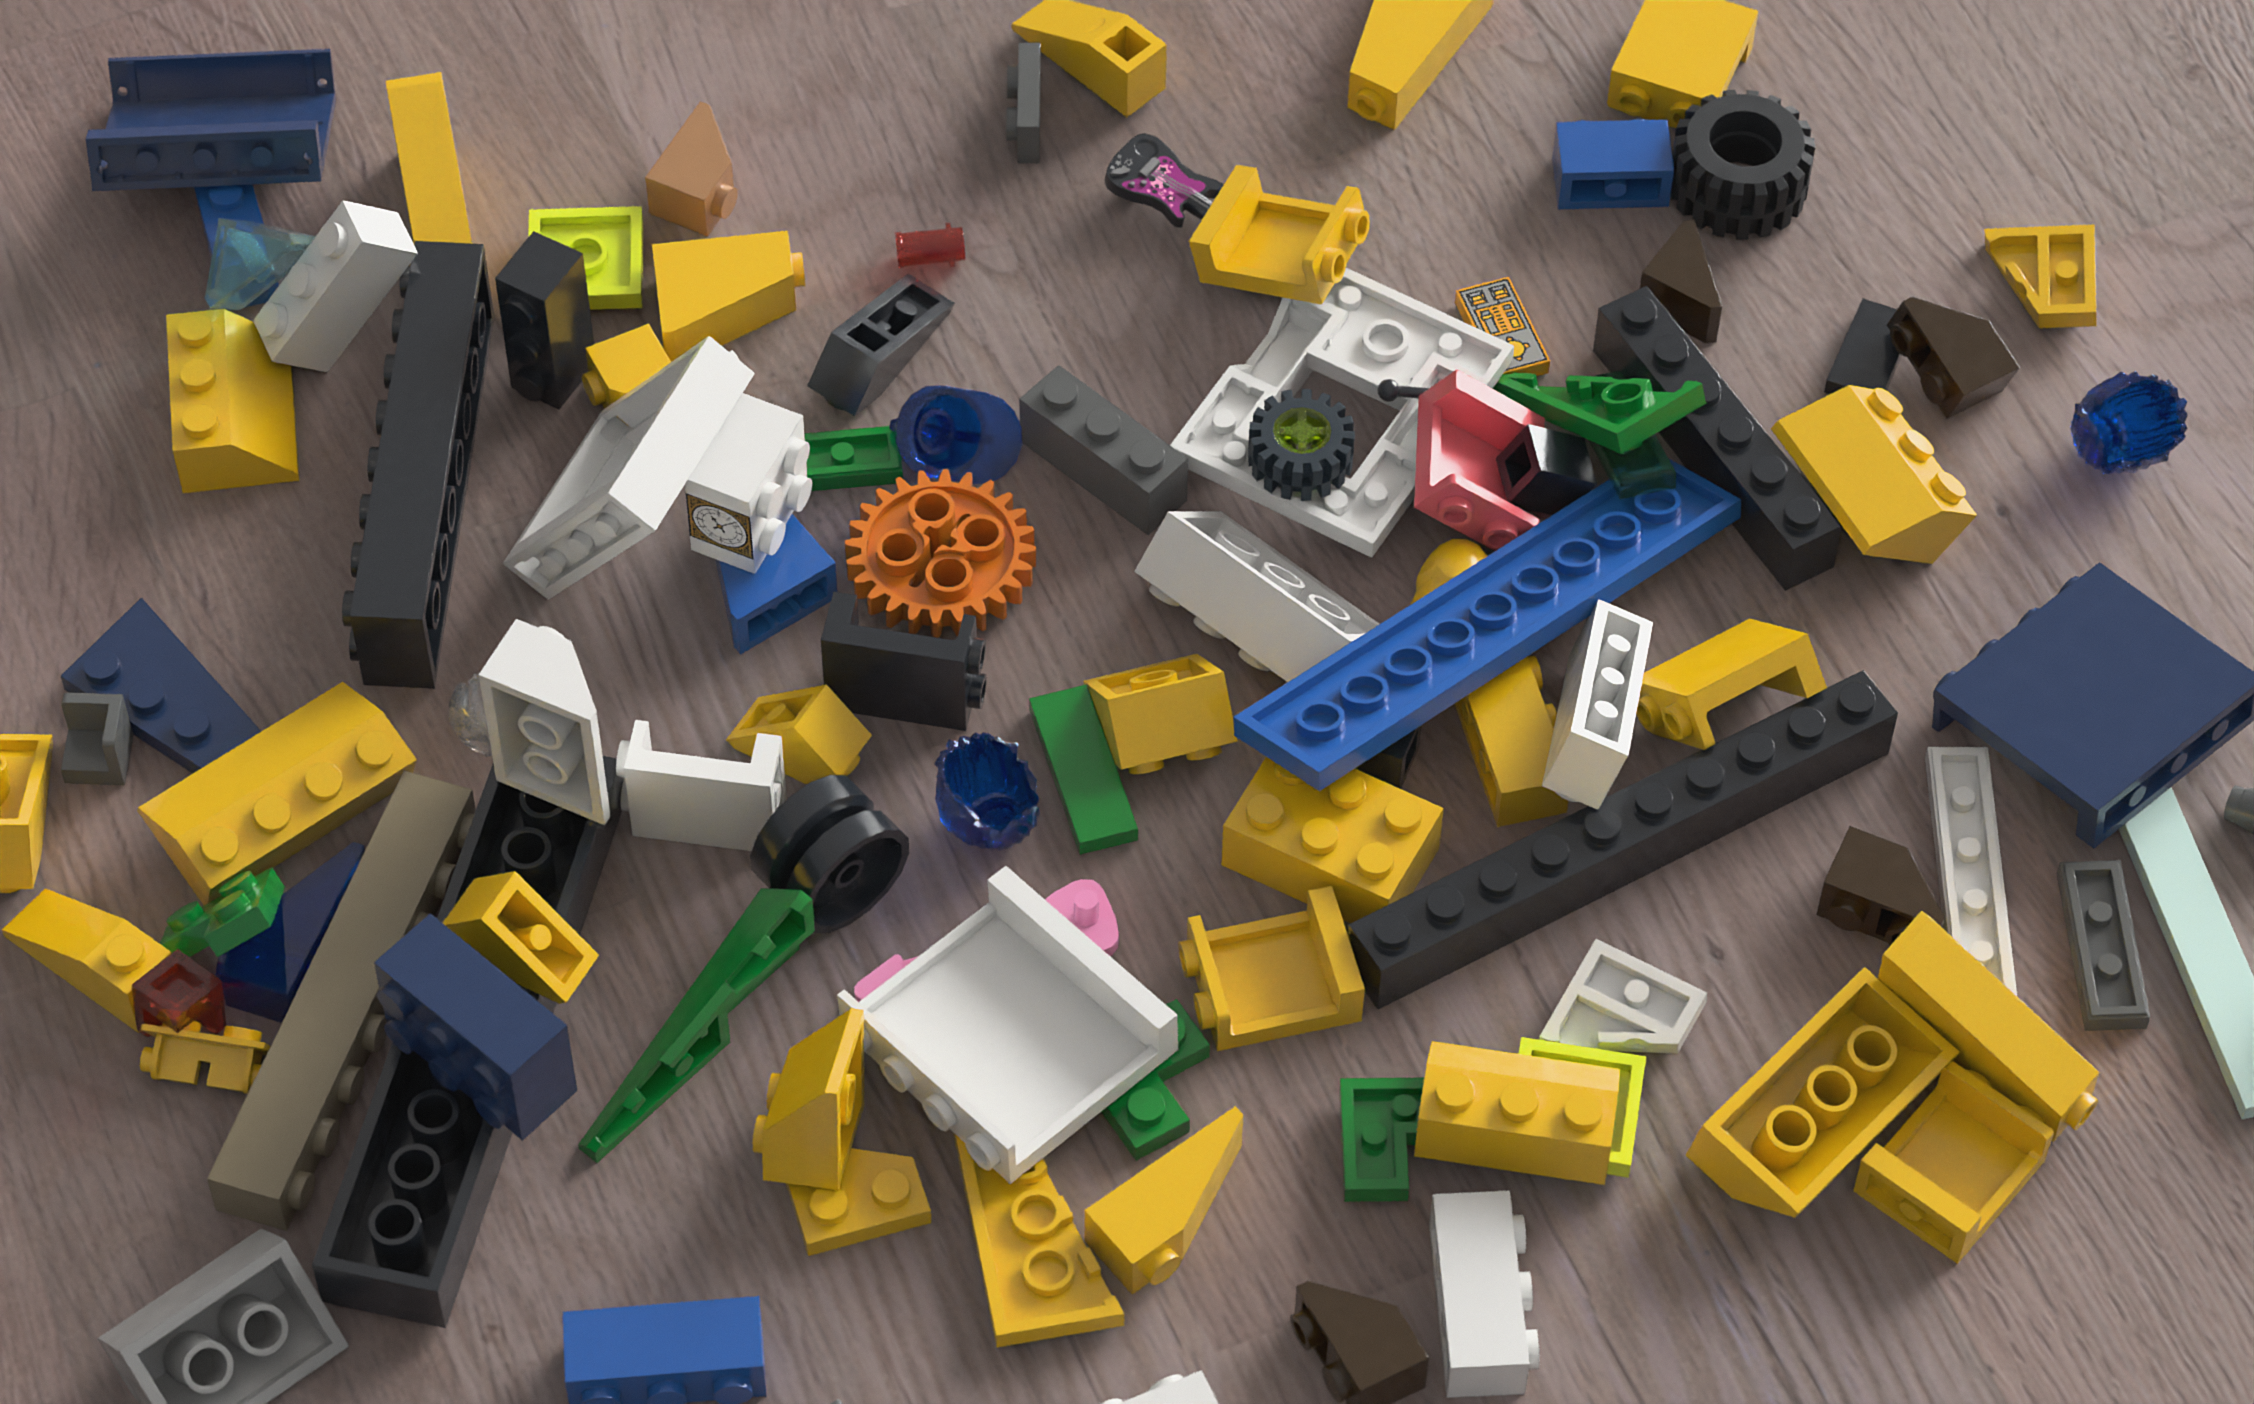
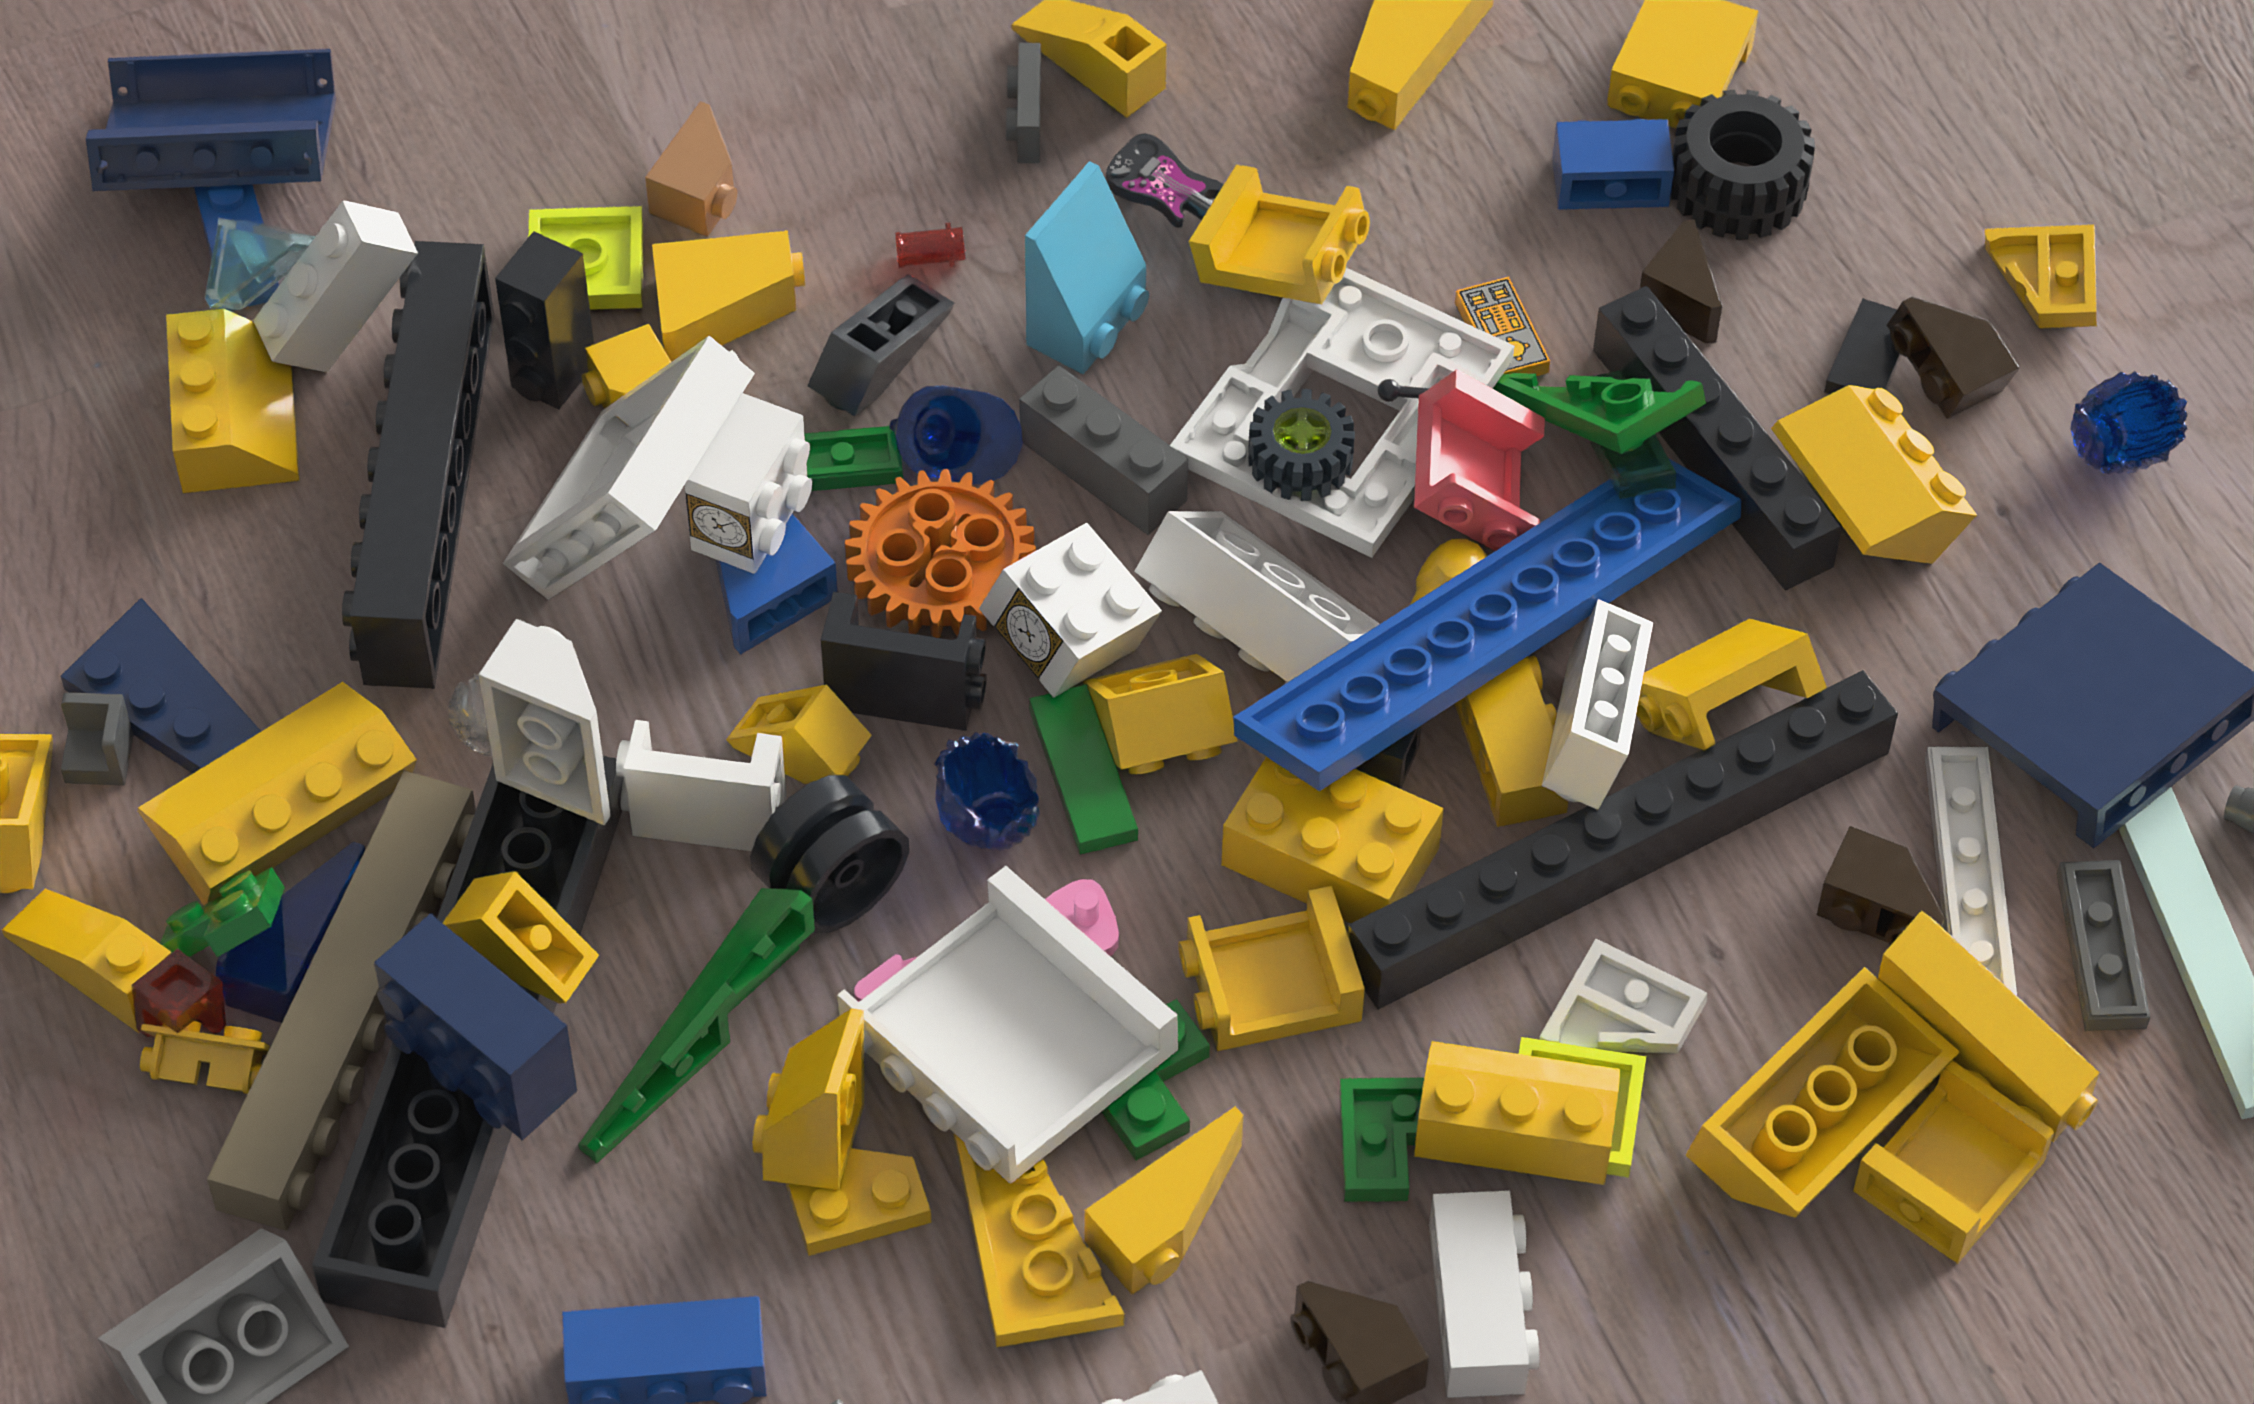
yellow slope [385,72,472,244] -> none
black brick [1496,424,1597,515] -> none
none -> white brick [979,523,1162,697]
none -> medium azure slope [1025,161,1149,374]

